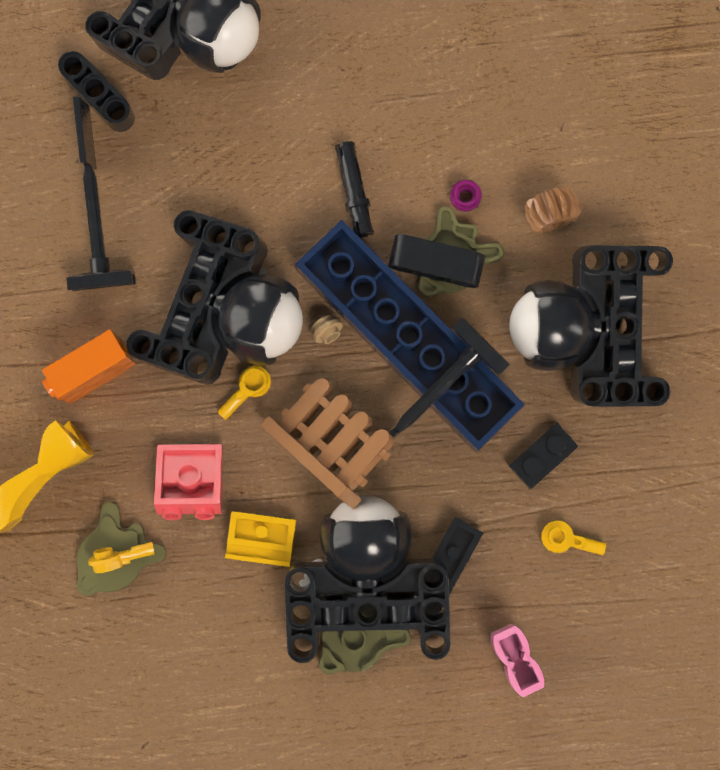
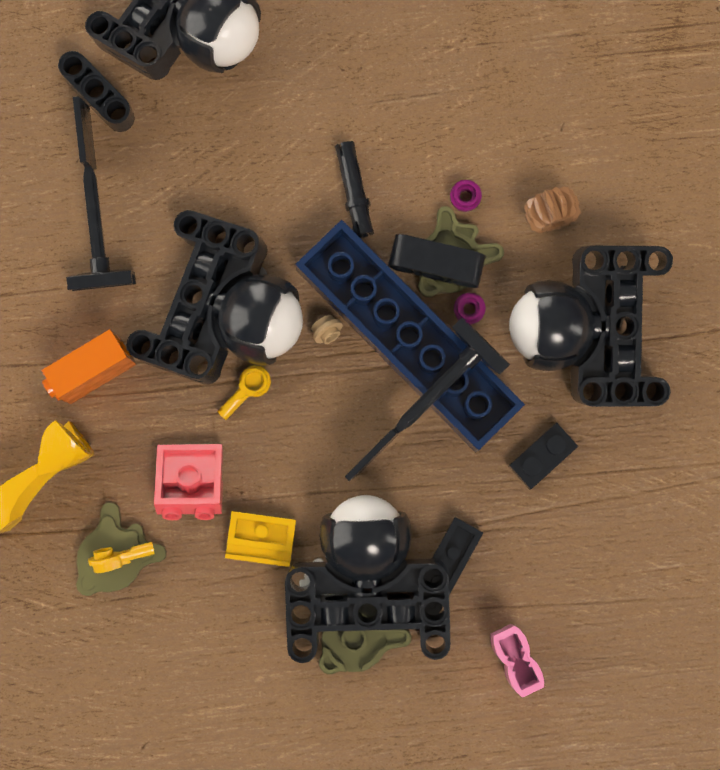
medium nougat fence [260,378,394,509] -> none
yellow plate [541,521,606,556] -> none
none -> magenta plate [454,292,486,325]

